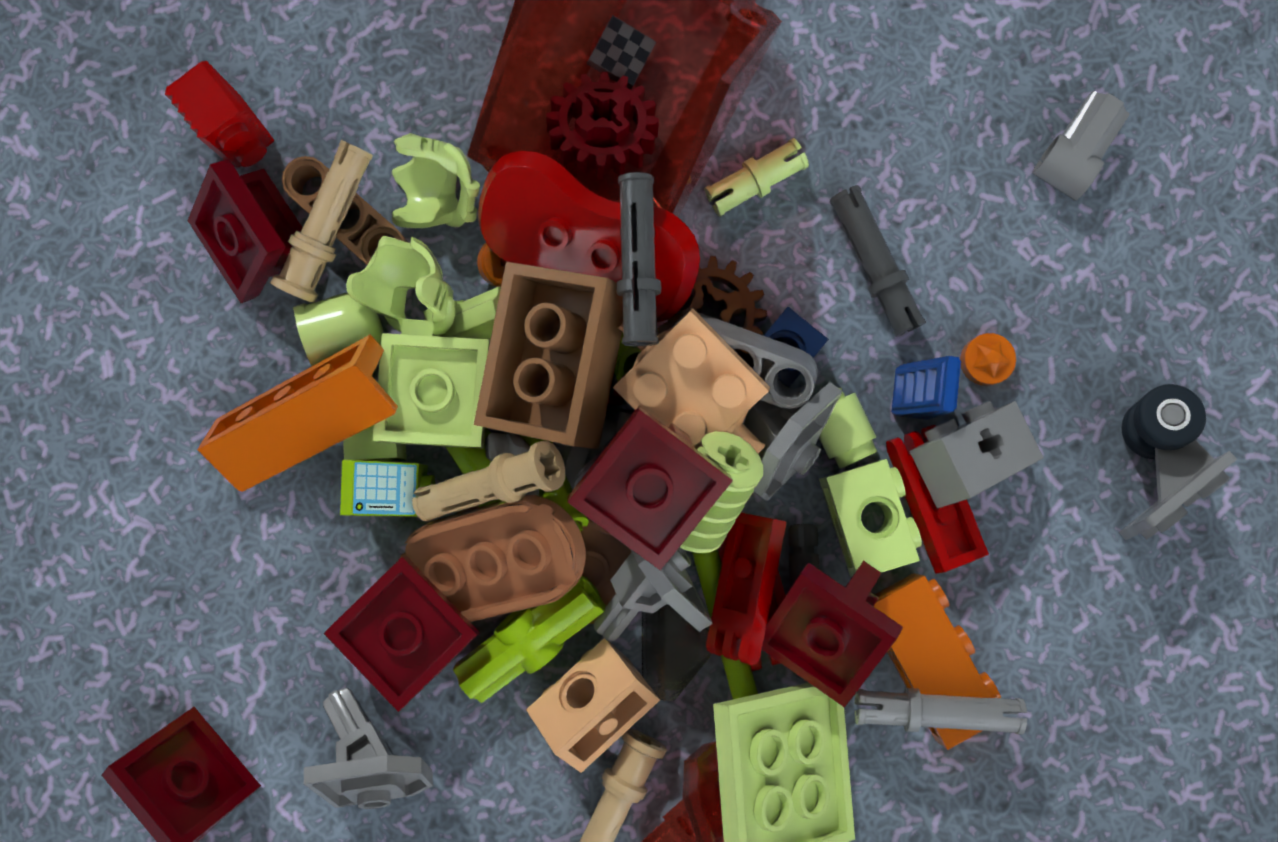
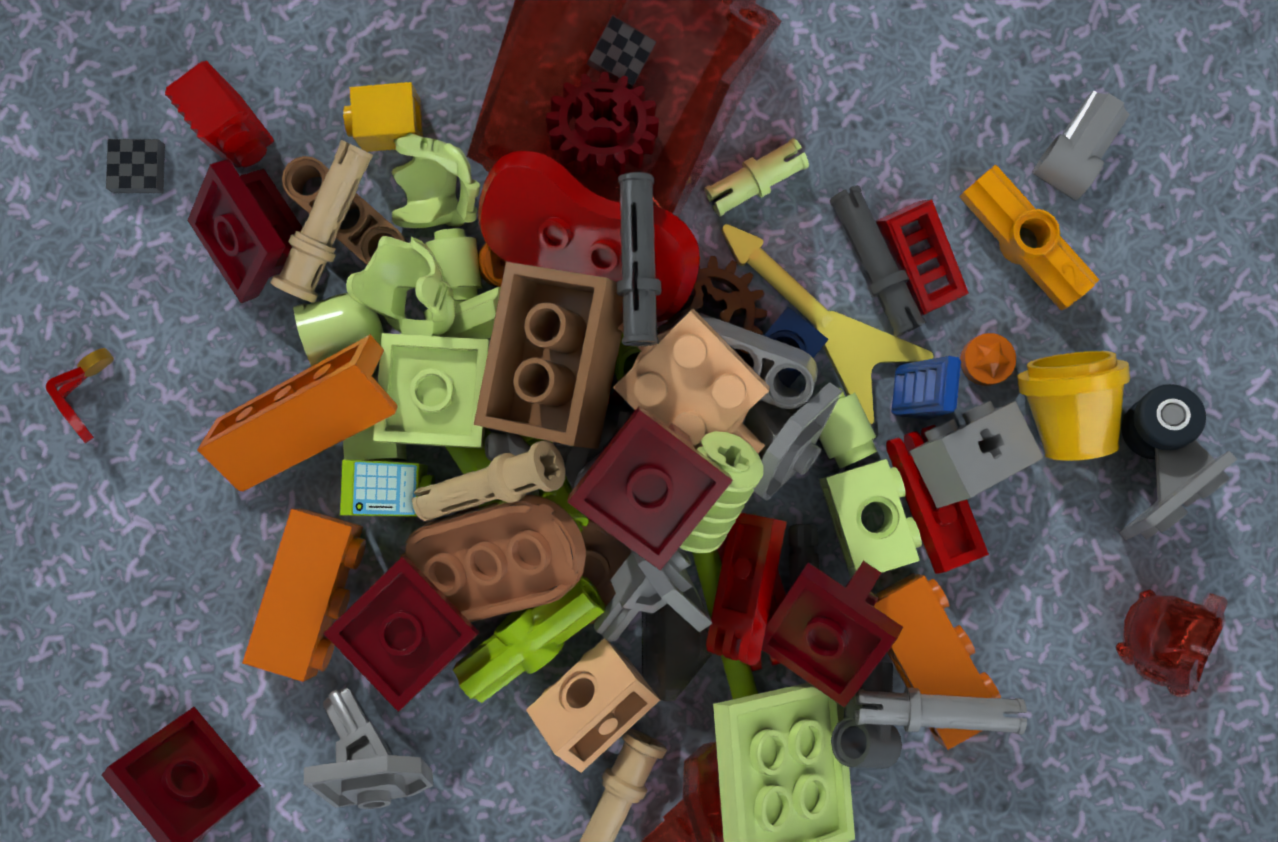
none -> red piece [46,348,114,443]
none -> dark grey tile [106,139,165,193]
none -> orange brick [242,509,366,682]
none -> yellow brick [343,82,423,152]
none -> yellowish green brick [425,228,482,301]
none -> light yellow piece [721,224,933,424]
none -> dark grey piece [831,662,902,769]
none -> red slope [875,199,969,315]
none -> light orange piece [959,164,1100,311]
none -> yellow piece [1017,351,1130,461]
none -> clear red helmet [1115,589,1228,698]

